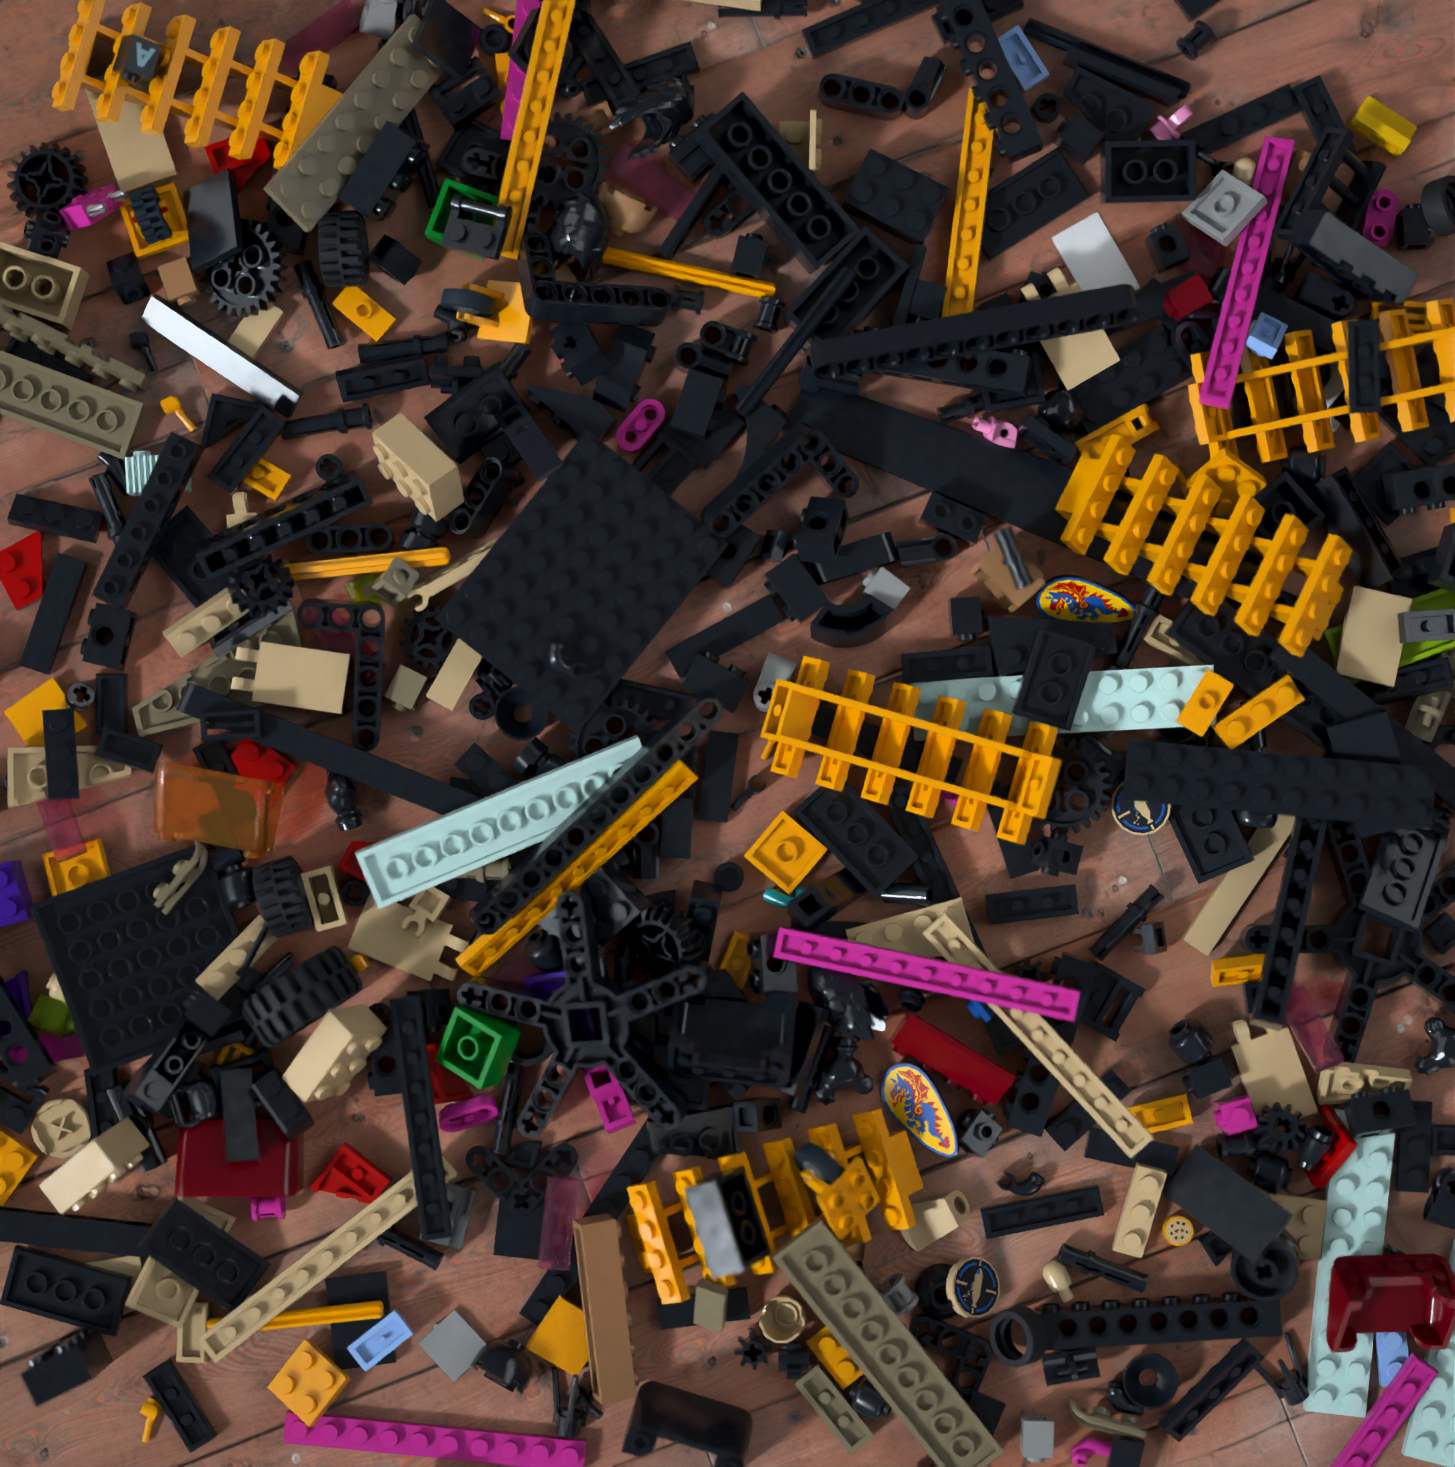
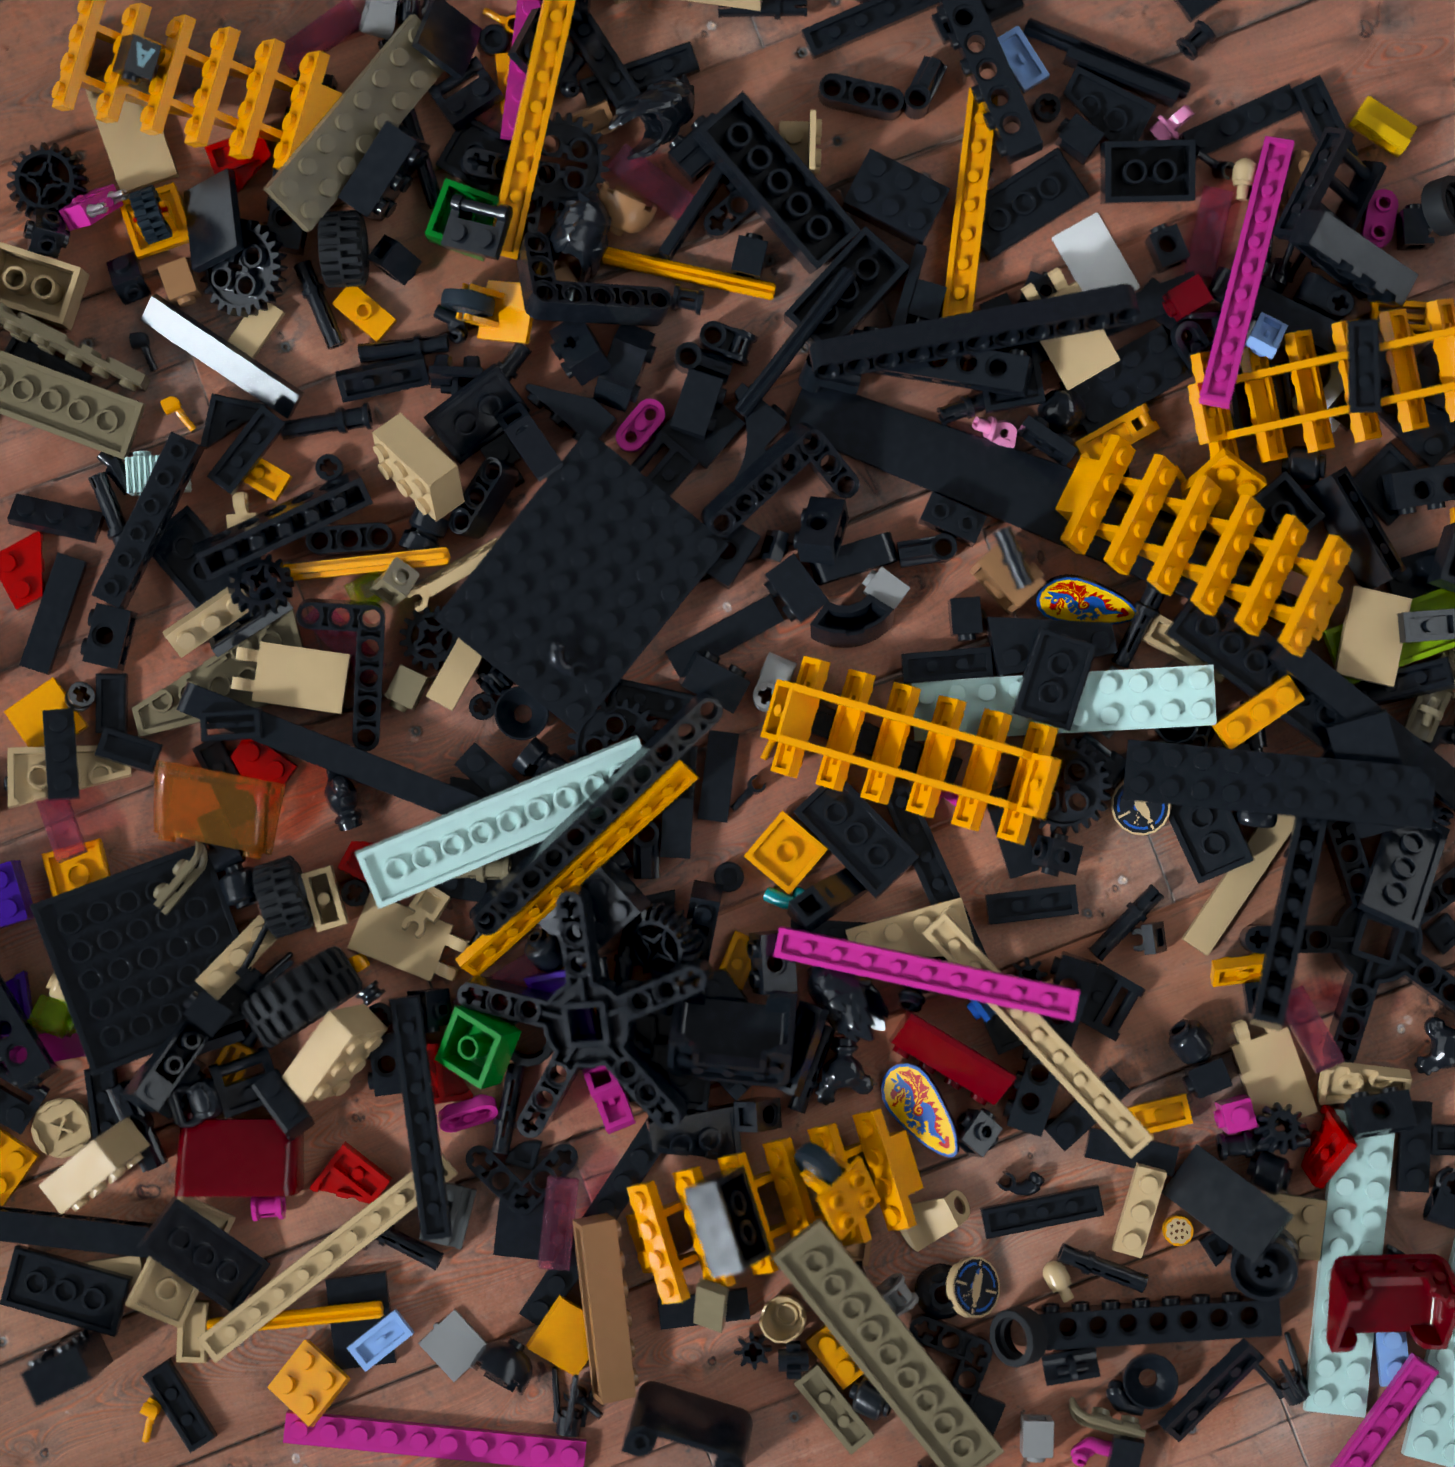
black tile [219,1068,259,1163] -> none
black bush [753,296,786,333] -> none
black cylinder [878,882,935,906] -> none
light orange plate [1176,669,1234,737] -> none
light grey plate [1182,169,1268,247] -> none
black cone [1297,1123,1334,1171] -> none
none -> black bush [355,980,386,1006]

